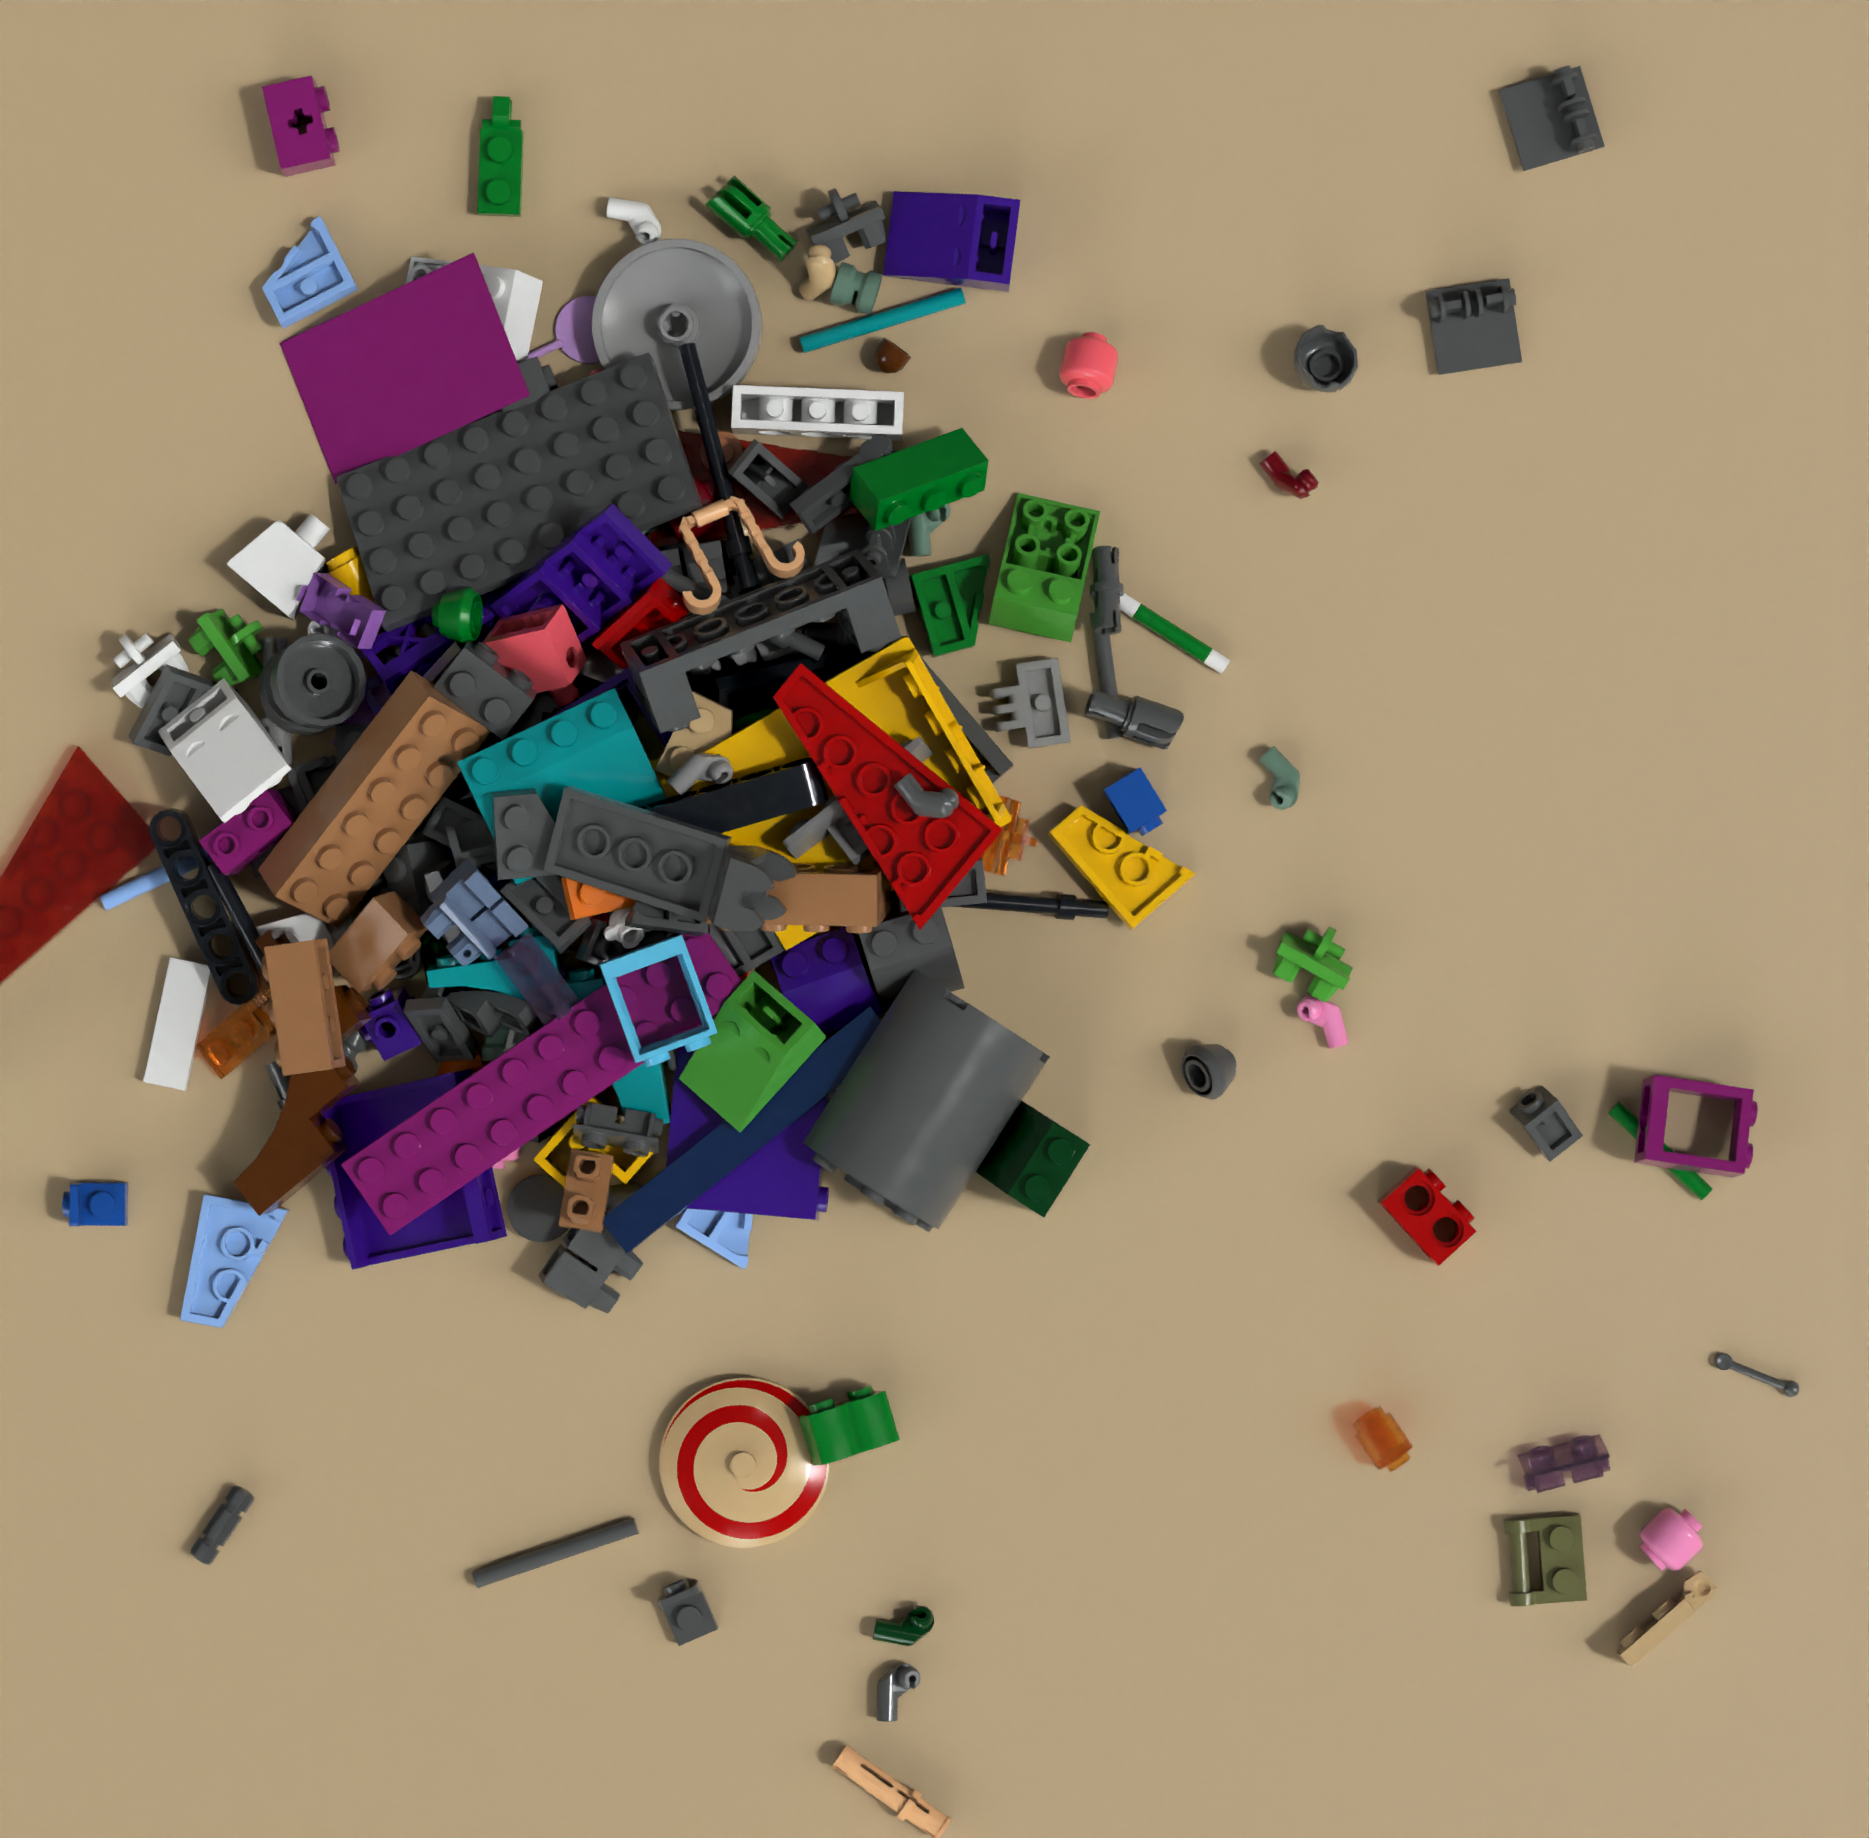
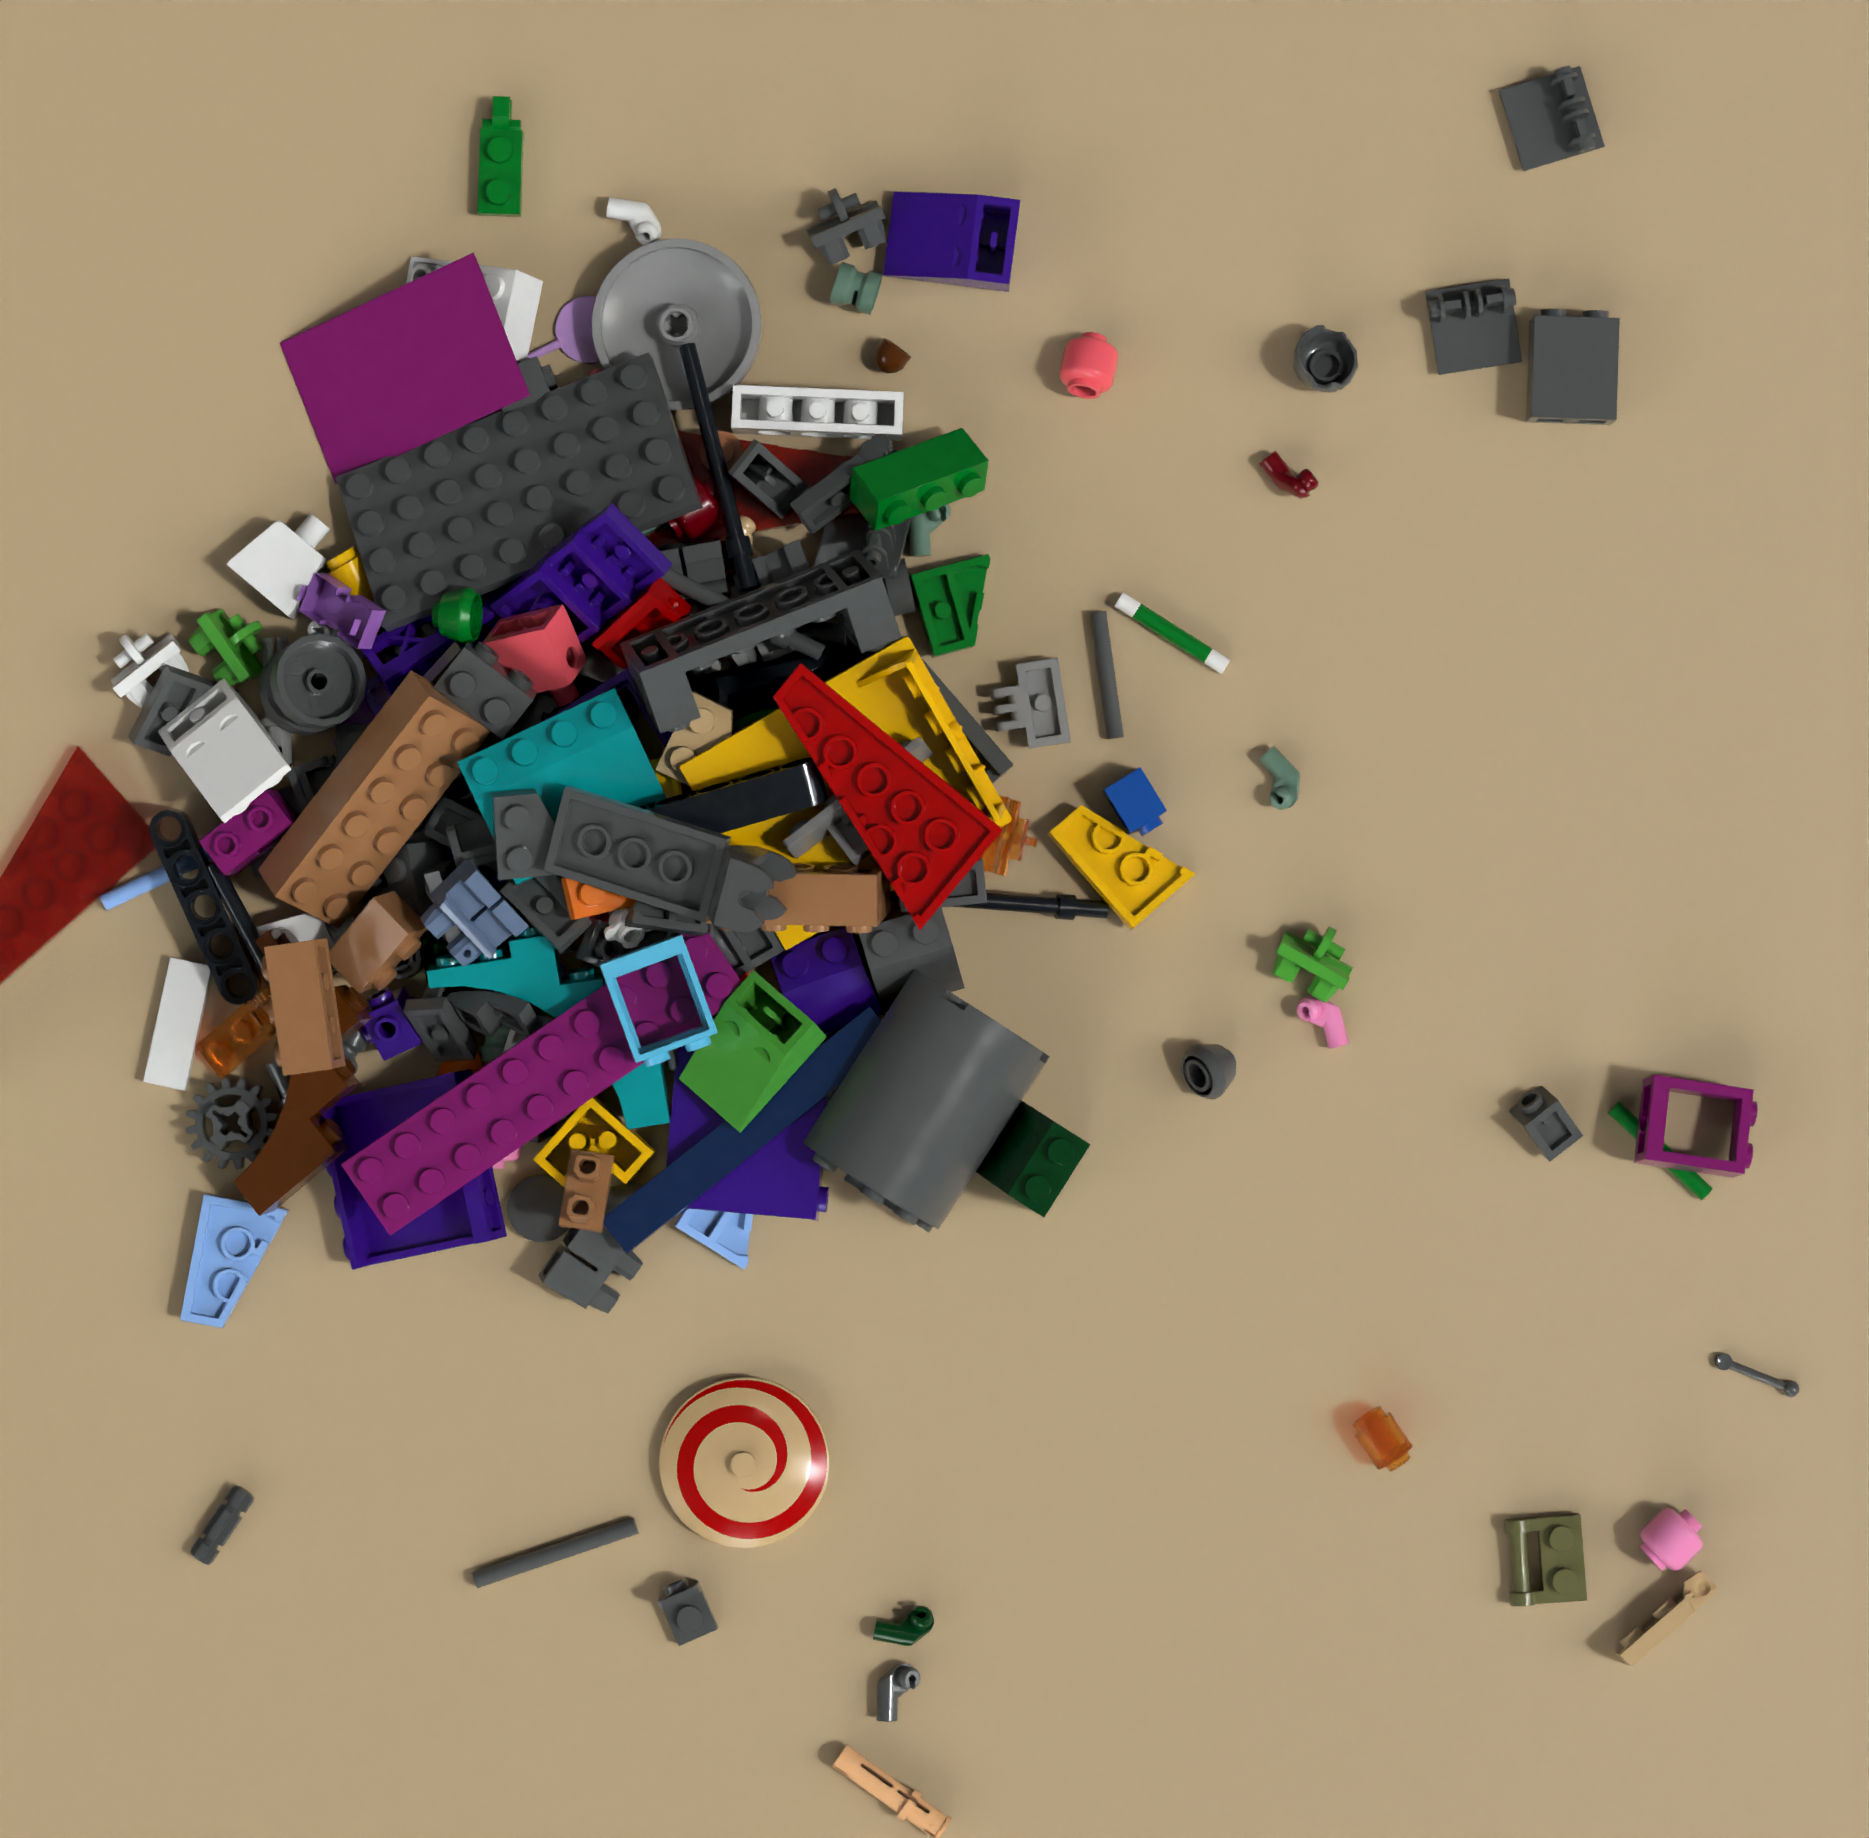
blue bracket [62,1182,128,1227] -> none
magenta brick [262,75,340,177] -> none
light blue wing [262,216,359,329] -> none
clear purple hinge [495,932,580,1025] -> none
dark grey hinge [573,1102,664,1157] -> none
light grey arm [667,753,733,795] -> none
light nougat piece [678,496,805,615] -> none
green arm [706,175,798,262] -> none
tan arm [799,245,837,300] -> none
teal bar [799,287,966,353] -> none
green brick [799,1385,900,1466] -> none
dark grey arm [893,772,959,818] -> none
bright green slope [988,493,1100,643] -> none
dark grey arm [1085,689,1184,750] -> none
dark grey pin [1090,546,1124,635] -> none
red brick [1378,1167,1477,1266] -> none
hinge [1517,1434,1610,1493] -> none
none -> dark grey gear [186,1077,280,1169]
none -> dark grey brick [1526,309,1620,425]

